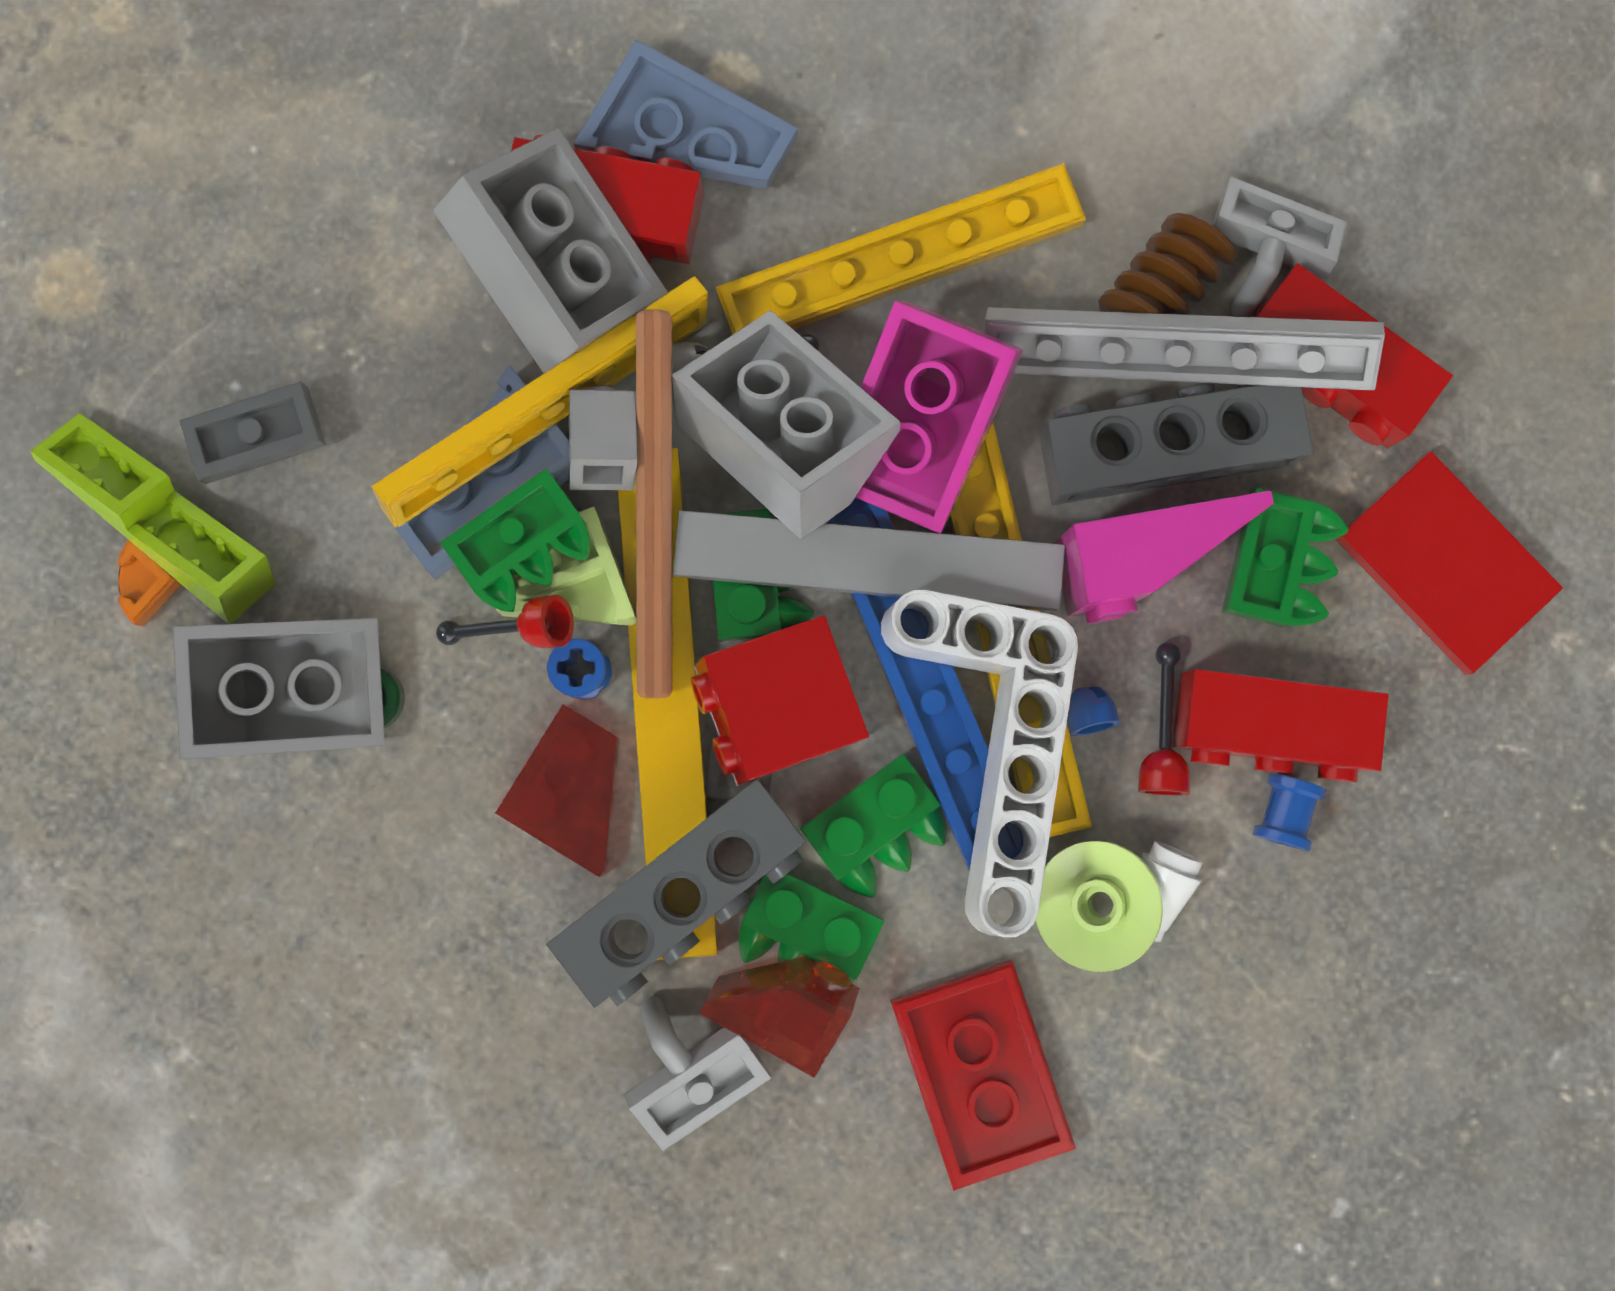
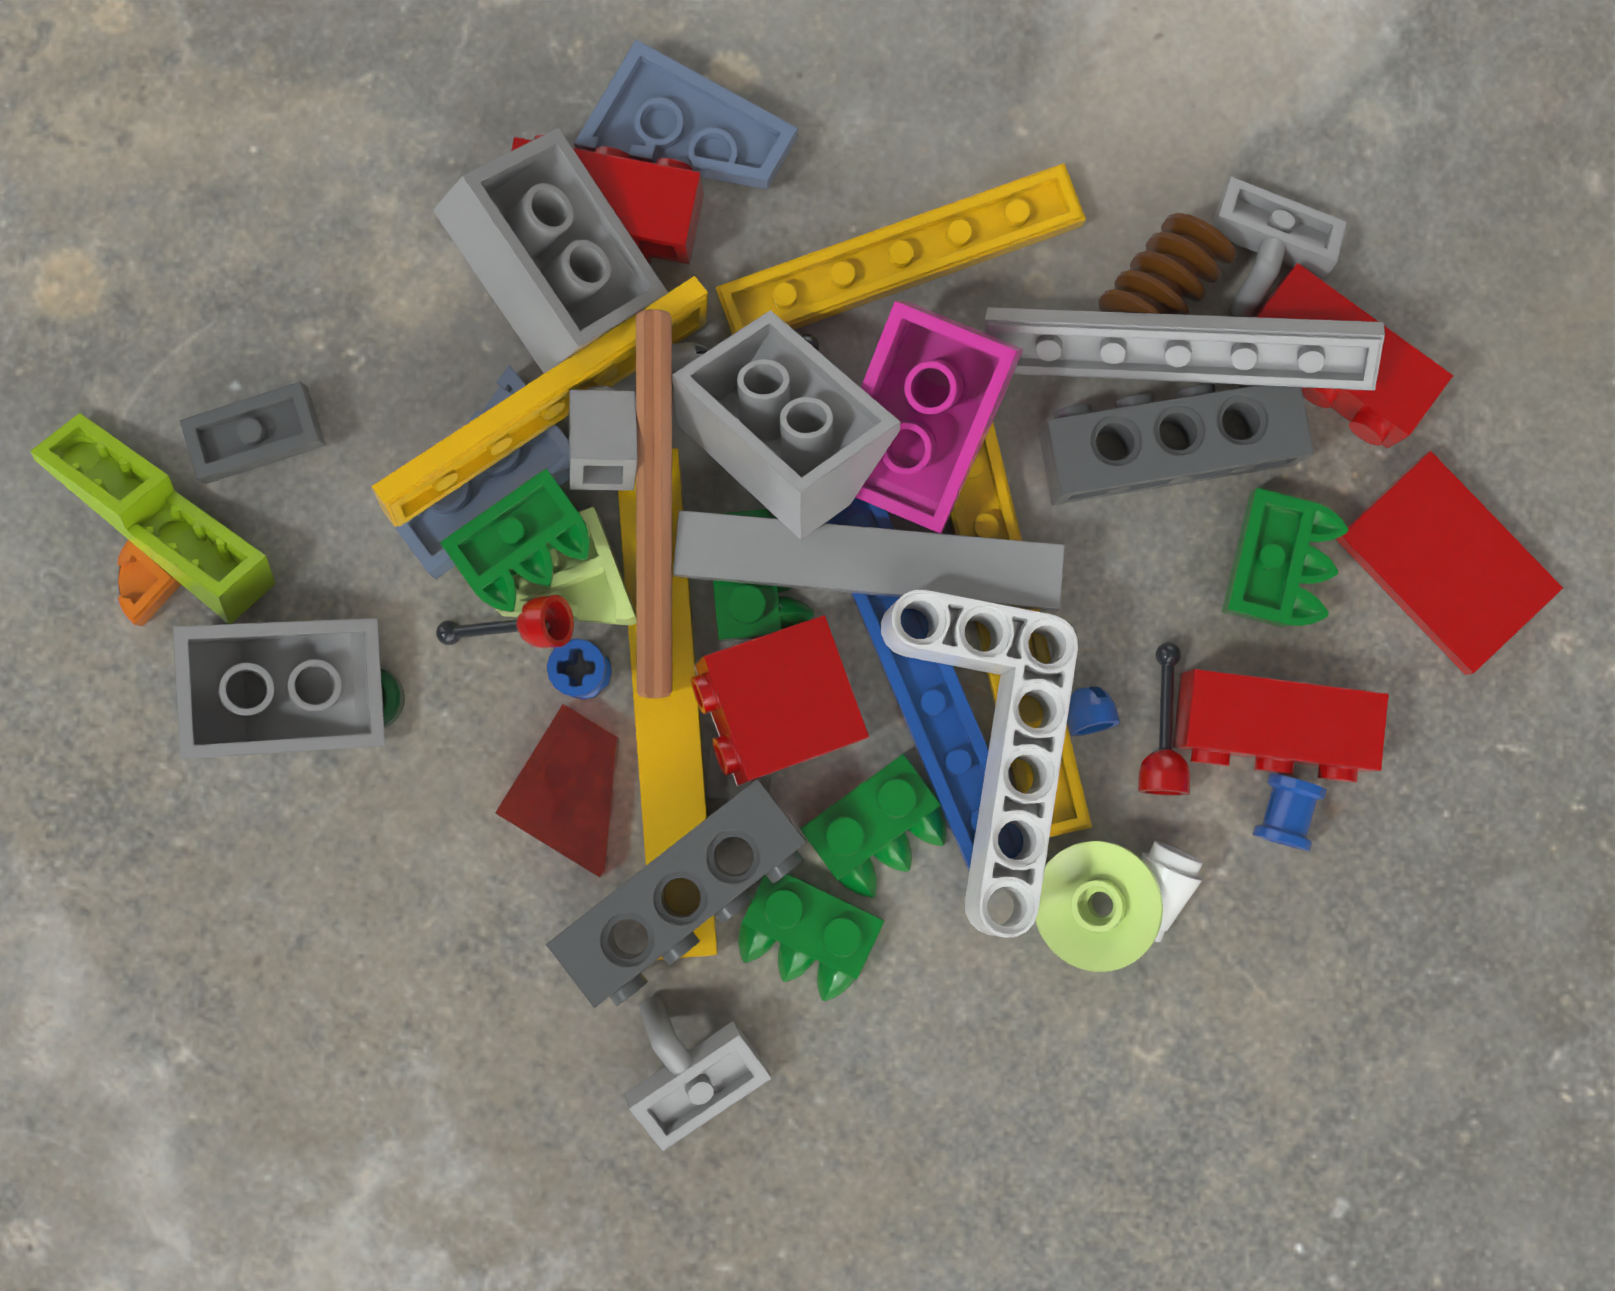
clear red slope [699,956,860,1078] -> none
red tile [890,960,1076,1191] -> none
dark pink slope [1054,490,1274,624] -> none

